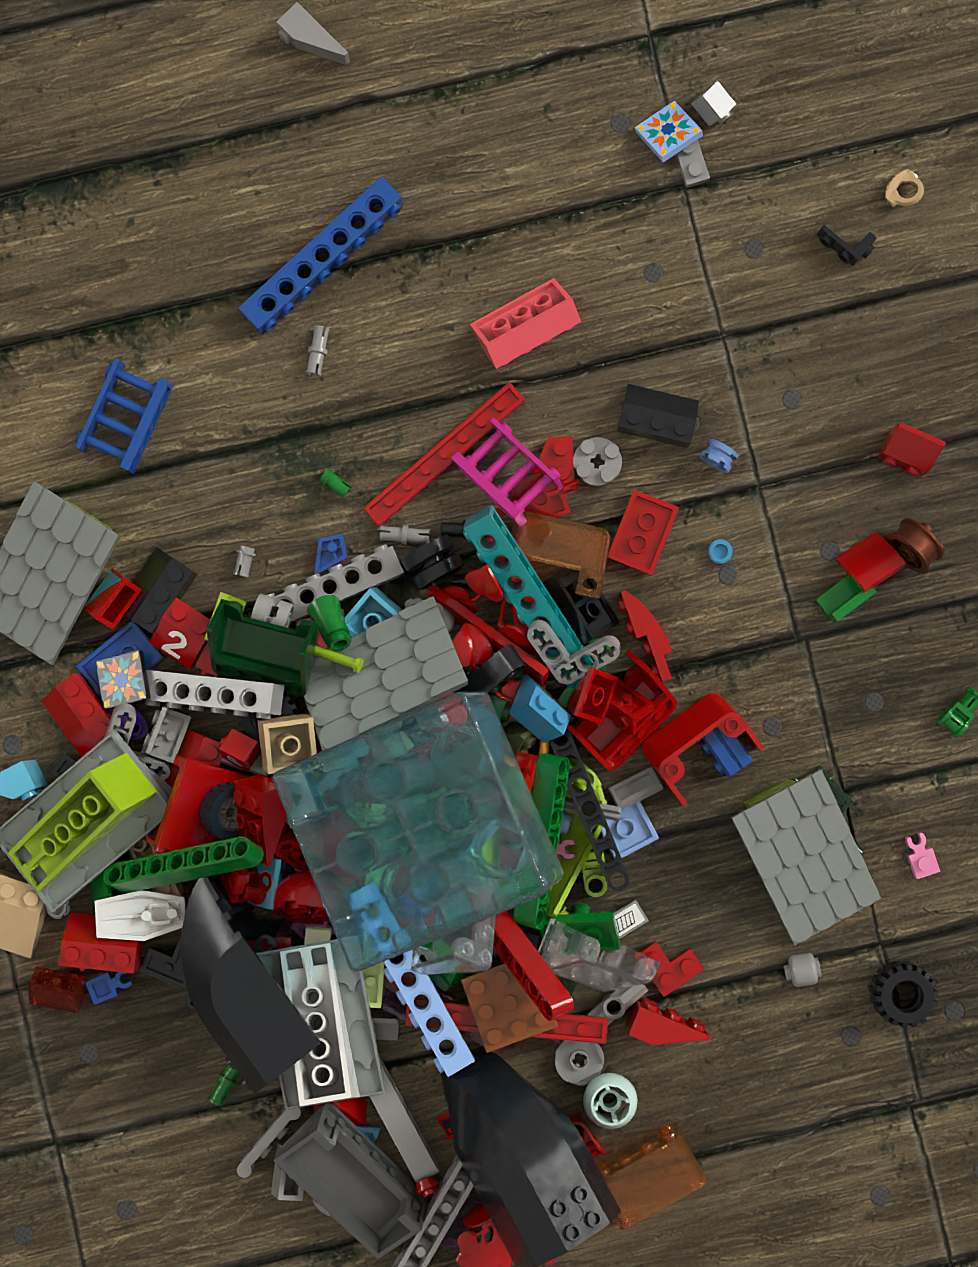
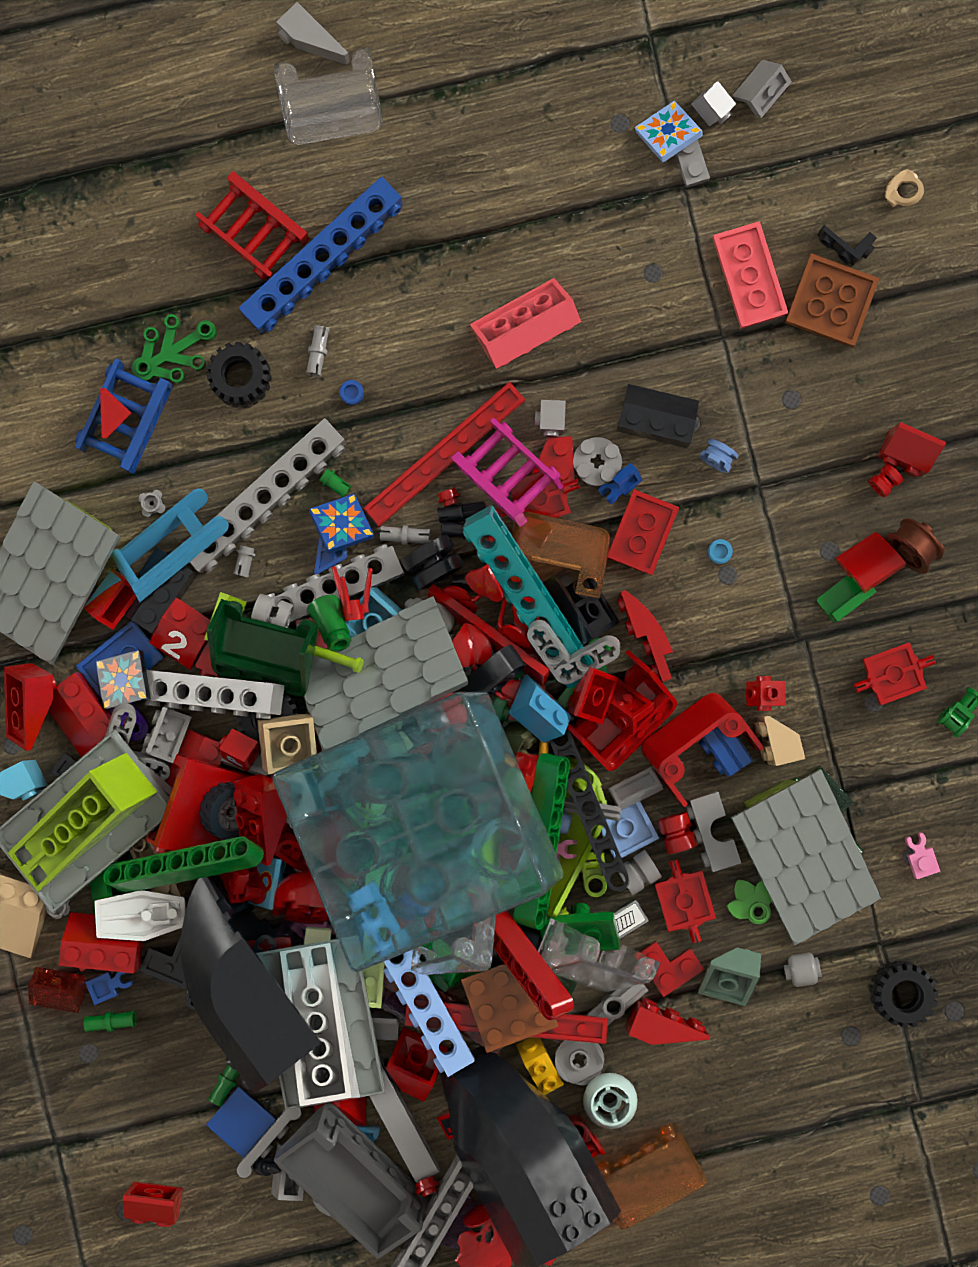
none -> red slope [4,663,56,751]
none -> green pin [84,1011,137,1032]
none -> red slope [100,388,132,438]
none -> dark azure piece [111,489,229,602]
none -> red slope [123,1181,183,1227]
none -> green plant [132,314,217,384]
none -> light grey plate [138,490,166,517]
none -> light grey brick [190,418,347,574]
none -> red fence [195,171,310,281]
none -> black tyre [206,342,272,408]
none -> blue tile [206,1085,277,1158]
none -> black bar [252,1156,281,1176]
none -> clear windscreen [274,47,382,145]
none -> tile [309,494,374,554]
none -> red plant [332,566,373,621]
none -> blue tile [339,380,364,406]
none -> red slope [386,1027,448,1102]
none -> red plate [437,487,461,507]
none -> black axle [437,501,486,523]
none -> yellow bracket [516,1037,564,1095]
none -> light grey brick [535,400,566,437]
none -> blue plate [598,463,642,504]
none -> light grey wheel [618,850,662,896]
none -> red plate [654,859,716,943]
none -> red wheel [657,811,698,854]
none -> light grey arch [685,791,741,872]
none -> sand green slope [698,947,761,1006]
none -> coral plate [712,221,788,329]
none -> bright green plate [727,880,772,924]
none -> light grey panel [733,60,792,118]
none -> red brick [745,676,786,711]
none -> tan slope [754,716,805,766]
none -> dark orange plate [785,253,880,348]
none -> red plate [853,642,936,705]
none -> red wheel [868,464,903,498]

